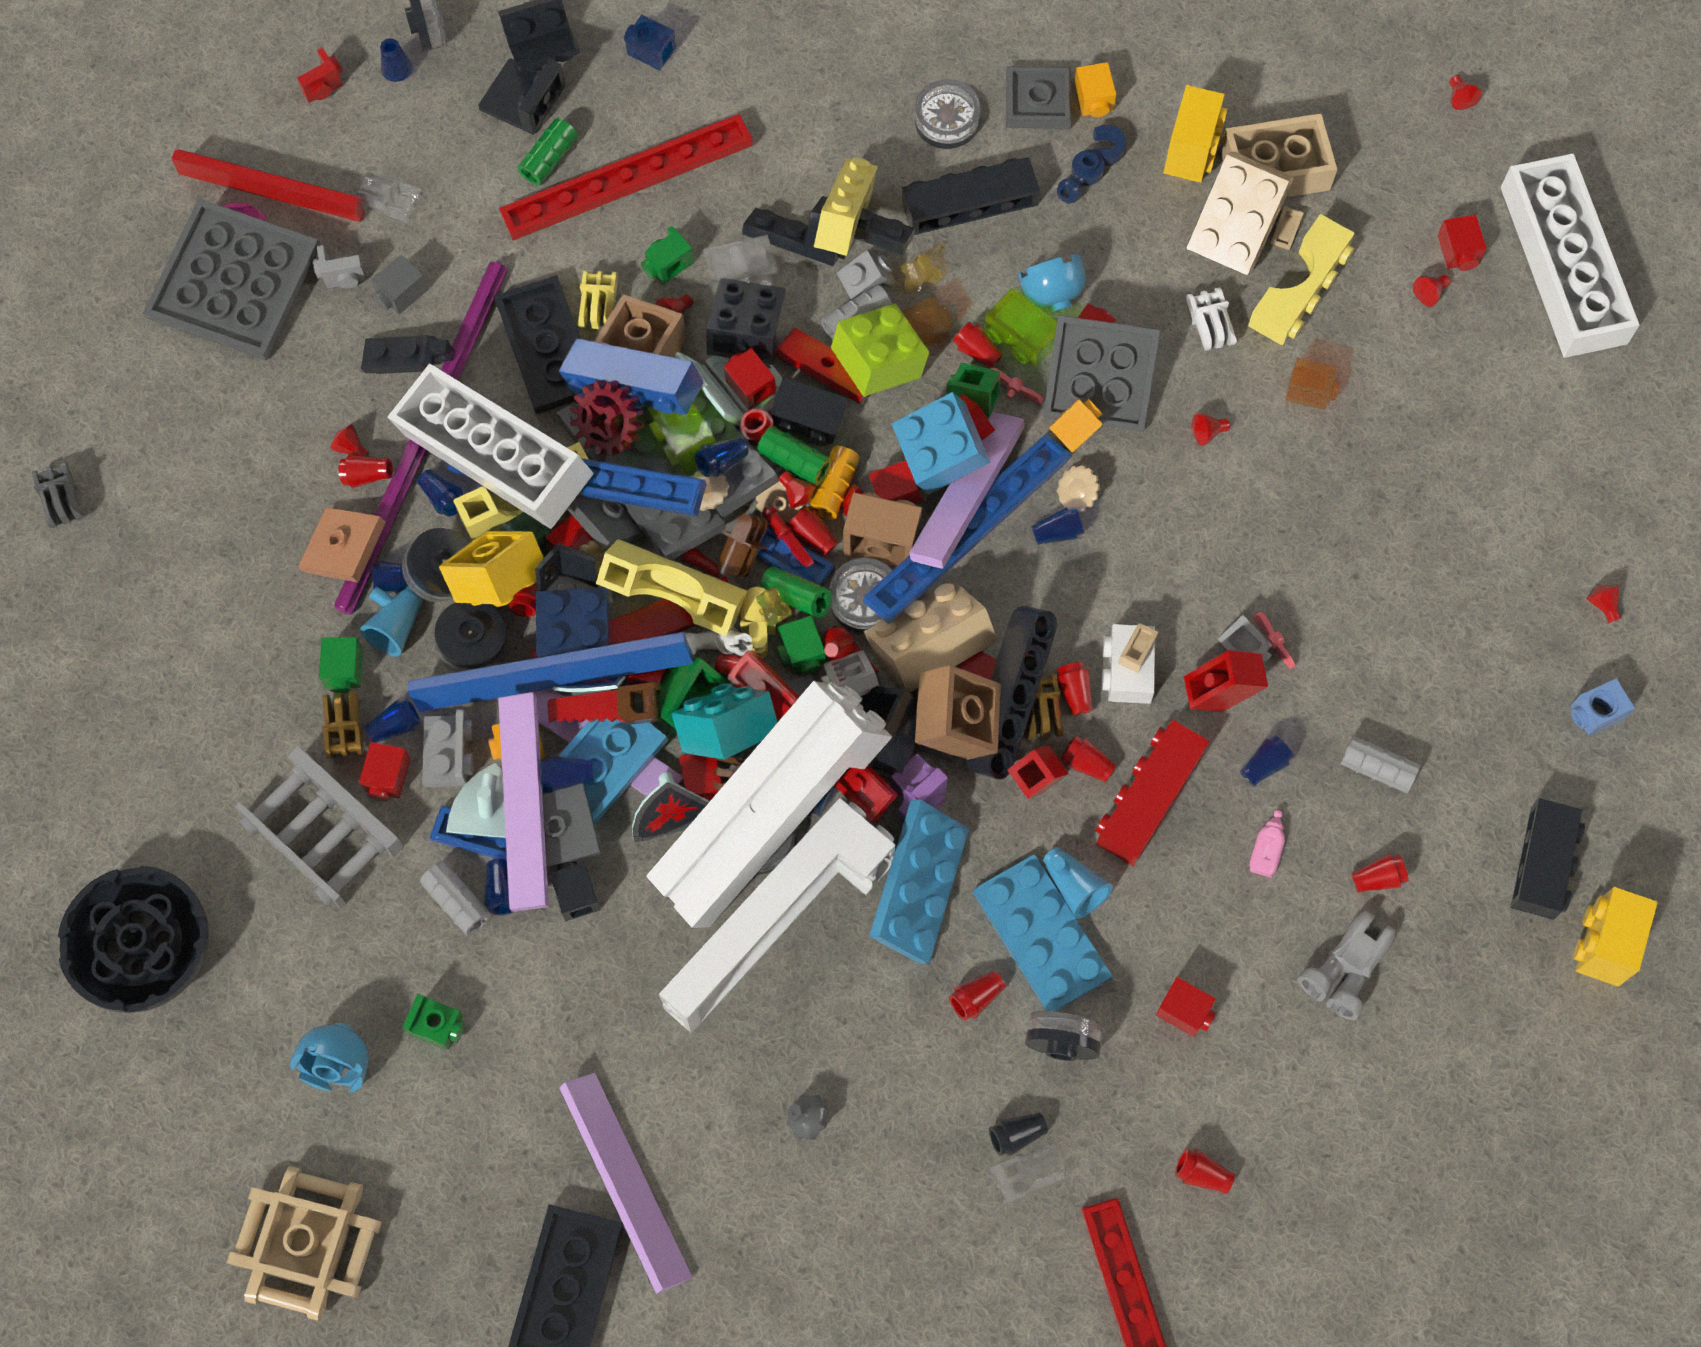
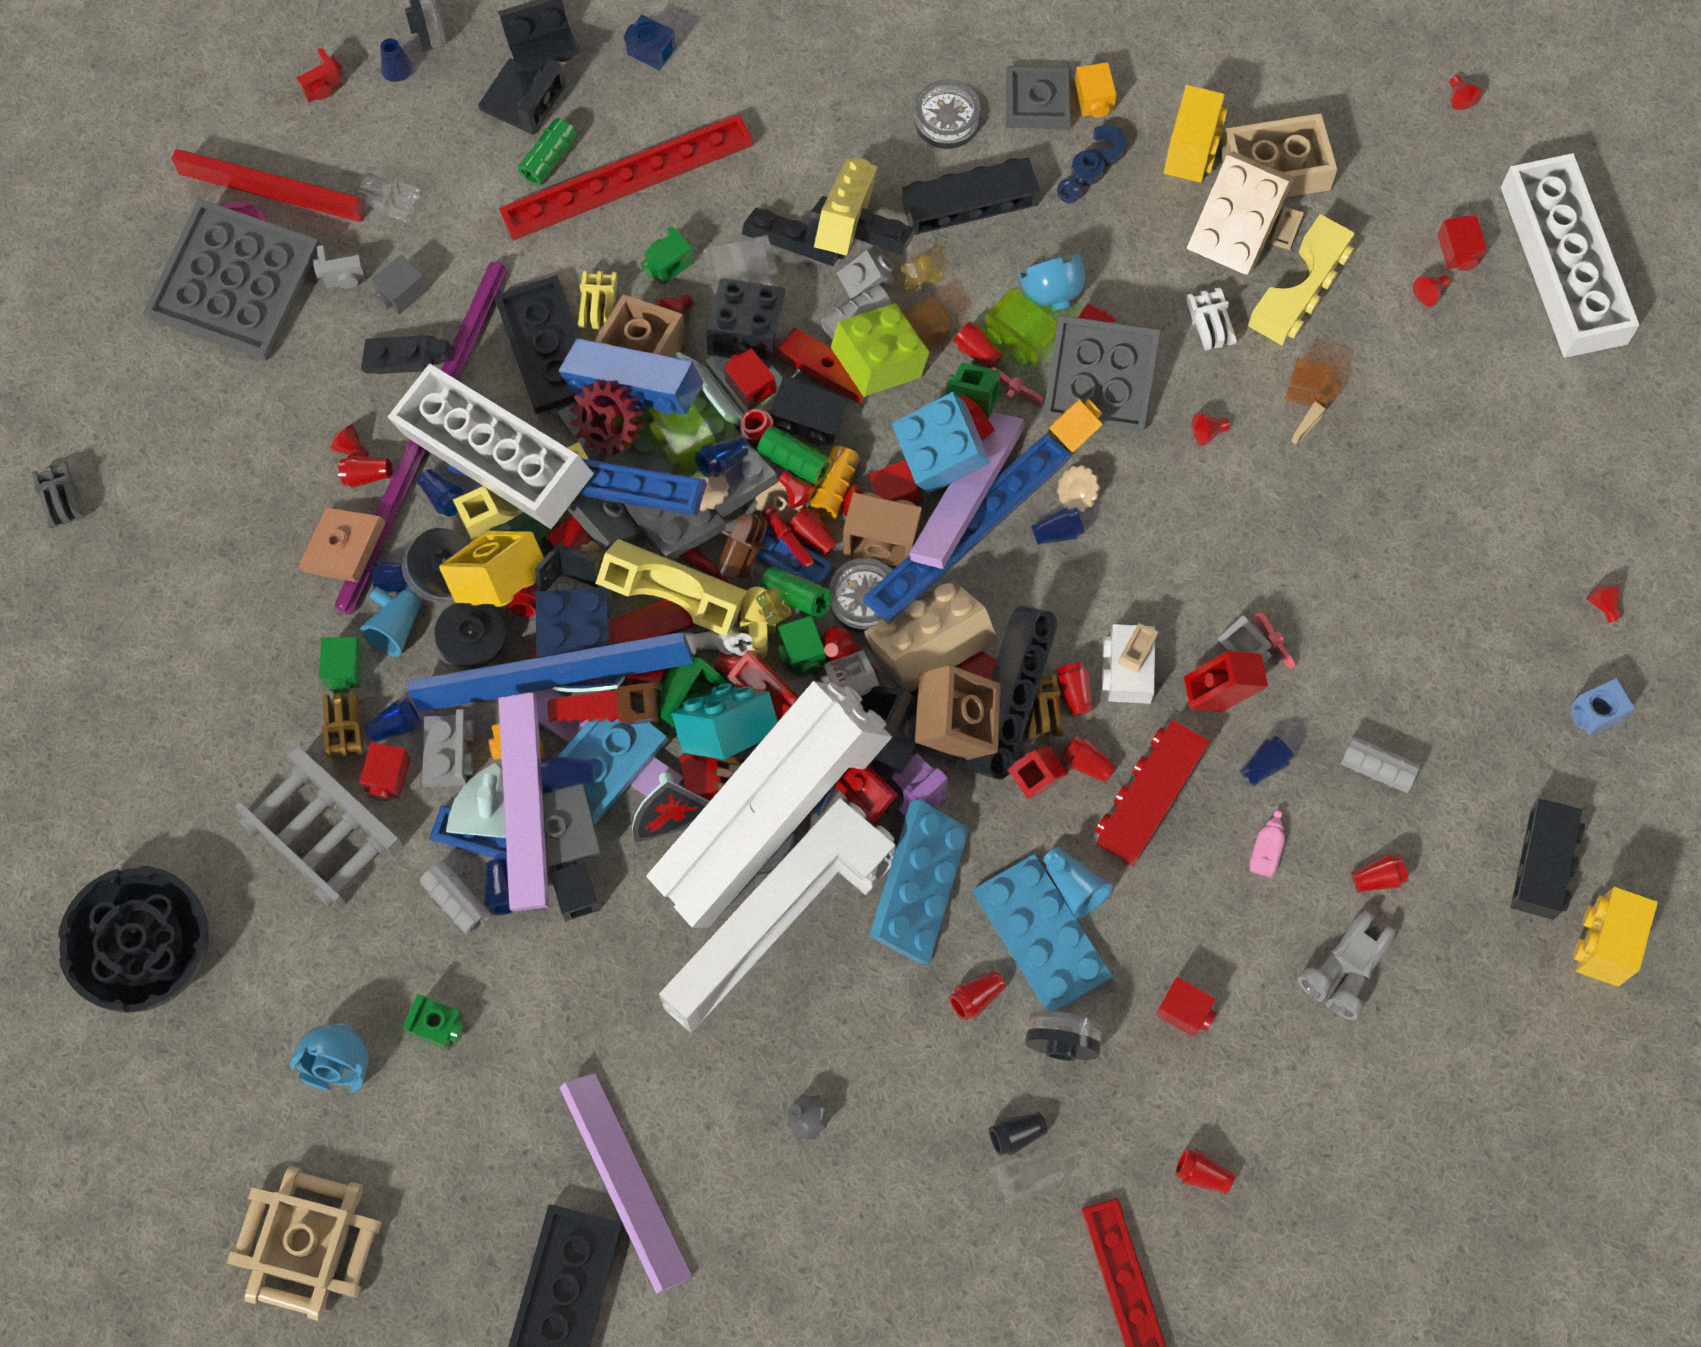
none -> tan piece [1291,401,1326,445]

